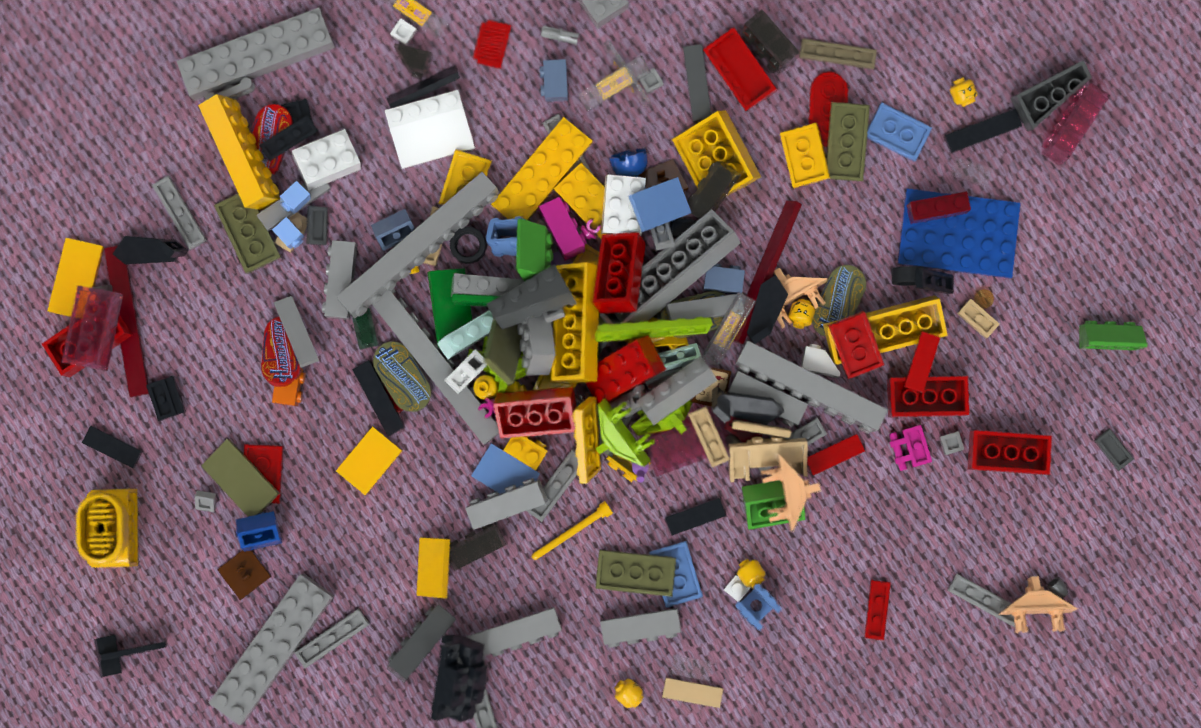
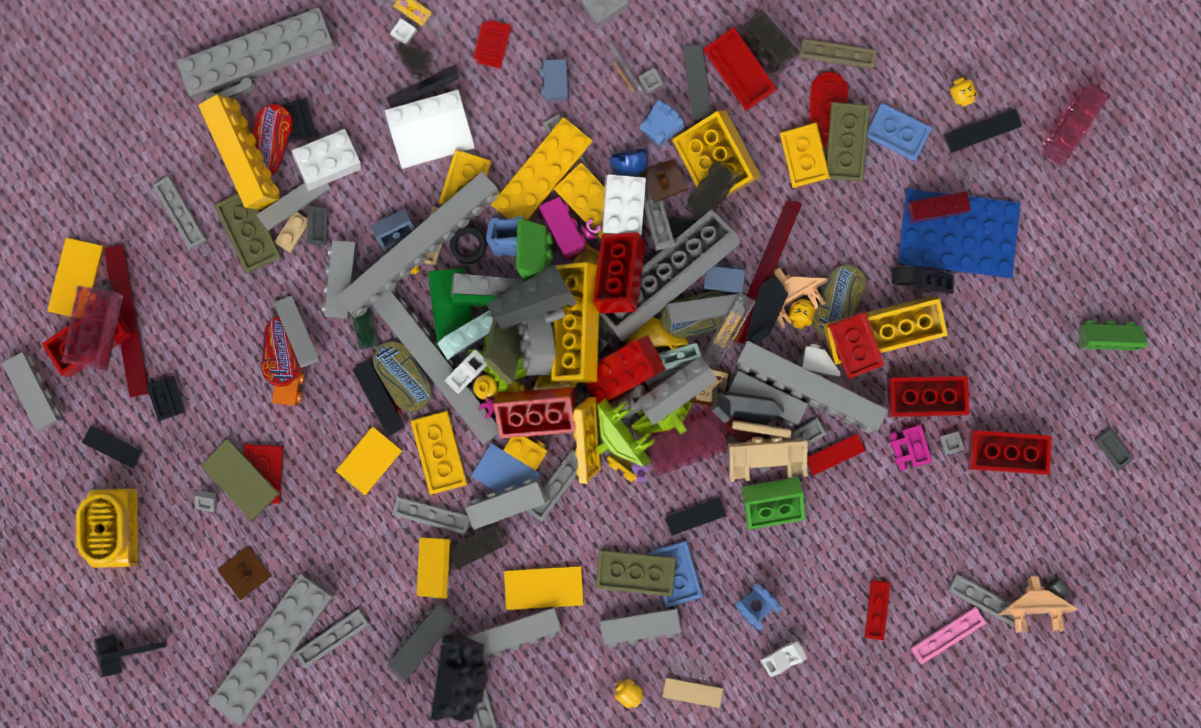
black piece [113,236,189,265] -> none
blue slope [236,511,283,552] -> none
black tile [259,115,318,161] -> none
light blue brick [272,217,305,249] -> none
light blue brick [280,181,311,214] -> none
yellow piece [532,501,613,560] -> none
light grey axle [541,26,579,45] -> none
clear tile [578,56,651,111] -> none
lime plate [595,317,712,342] -> none
medium blue tile [628,177,691,232] -> none
tan tile [688,407,730,468] -> none
white plate [723,575,751,602] -> none
yellow head [737,558,766,589] -> none
light nougat connector [761,454,821,532] -> none
red tile [904,331,941,393] -> none
tan plate [957,299,1000,339] -> none
clear yellow tile [974,289,994,309] -> none
dark grey wedge [1010,60,1092,131] -> none
none -> light grey brick [2,352,62,432]
none -> light grey tile [392,496,470,535]
none -> yellow tile [410,411,467,495]
none -> yellow tile [504,566,583,610]
none -> medium blue piece [639,99,685,147]
none -> white brick [761,641,807,677]
none -> bright pink tile [910,606,986,665]

